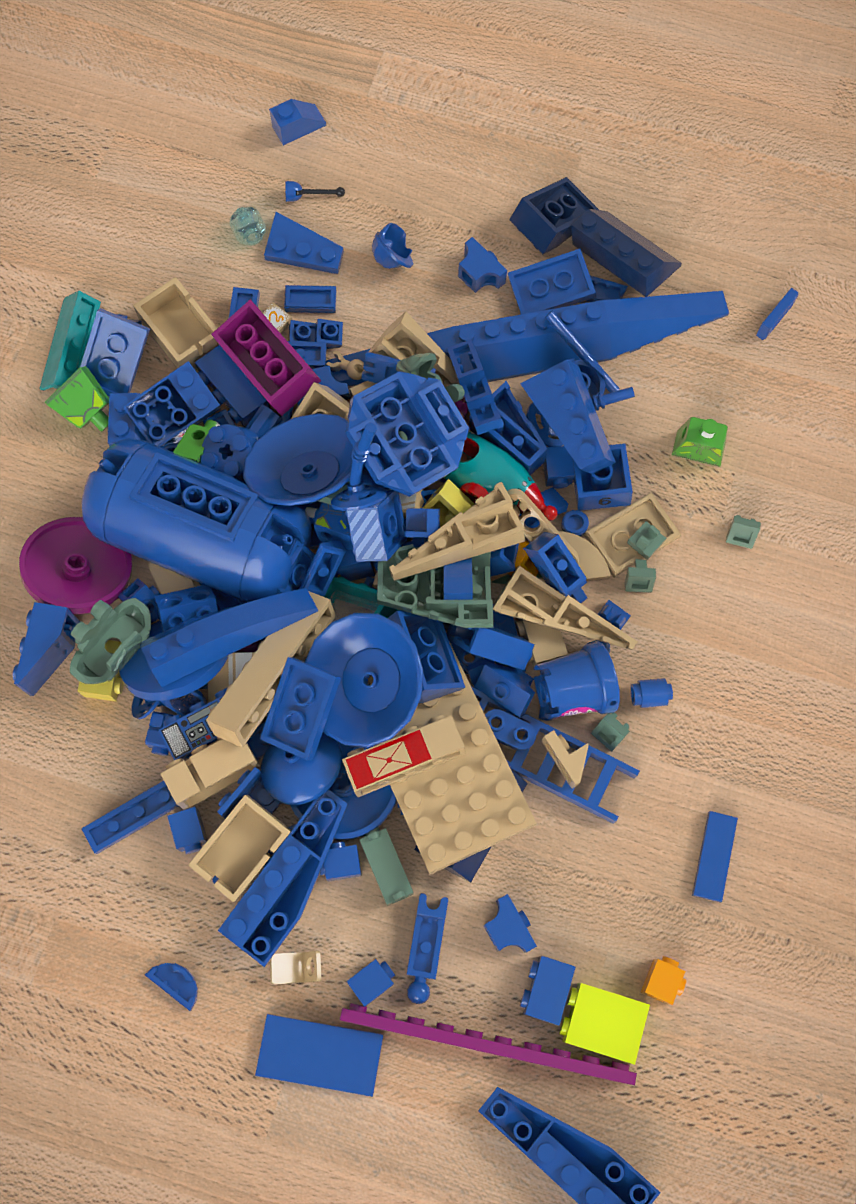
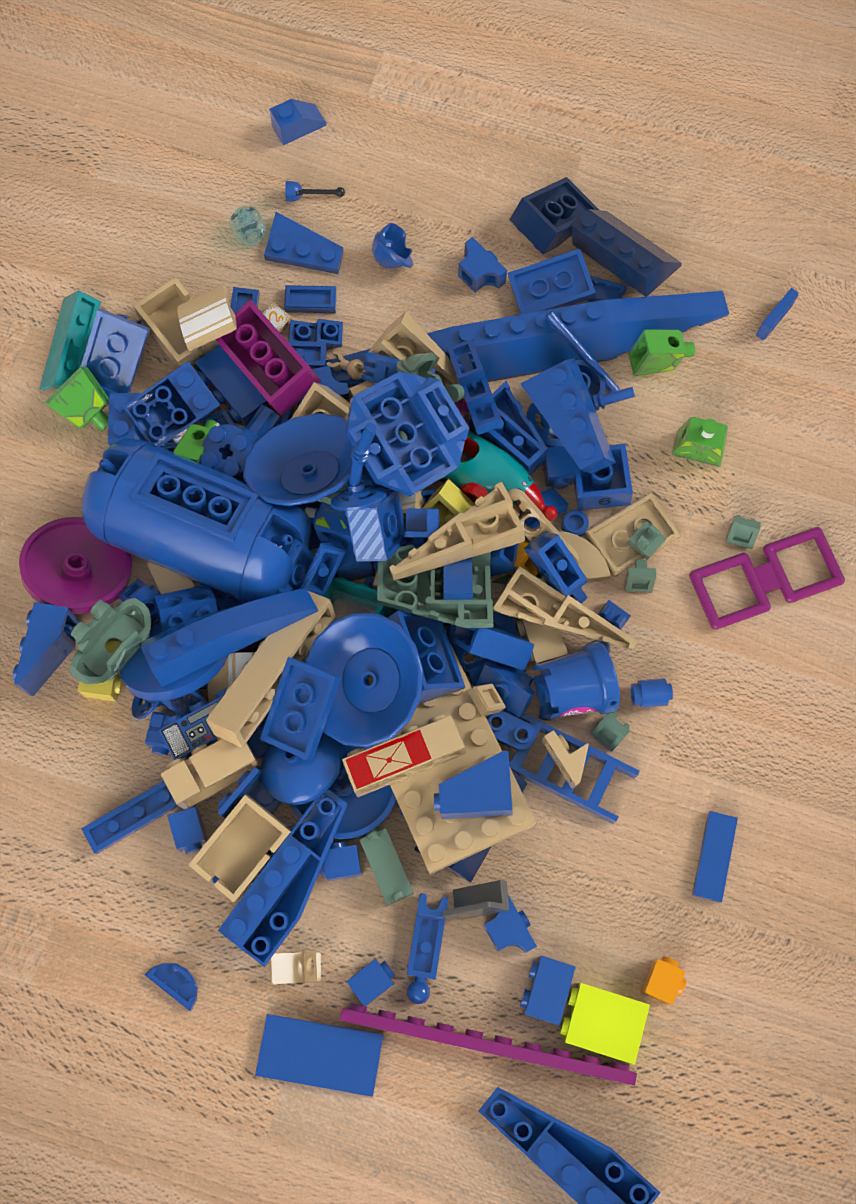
none -> tan slope [177,284,237,351]
none -> blue slope [434,751,513,819]
none -> dark grey panel [442,880,509,920]
none -> tan tile [468,684,506,716]
none -> bright green torso [628,330,695,376]
none -> magenta bar [689,527,845,630]

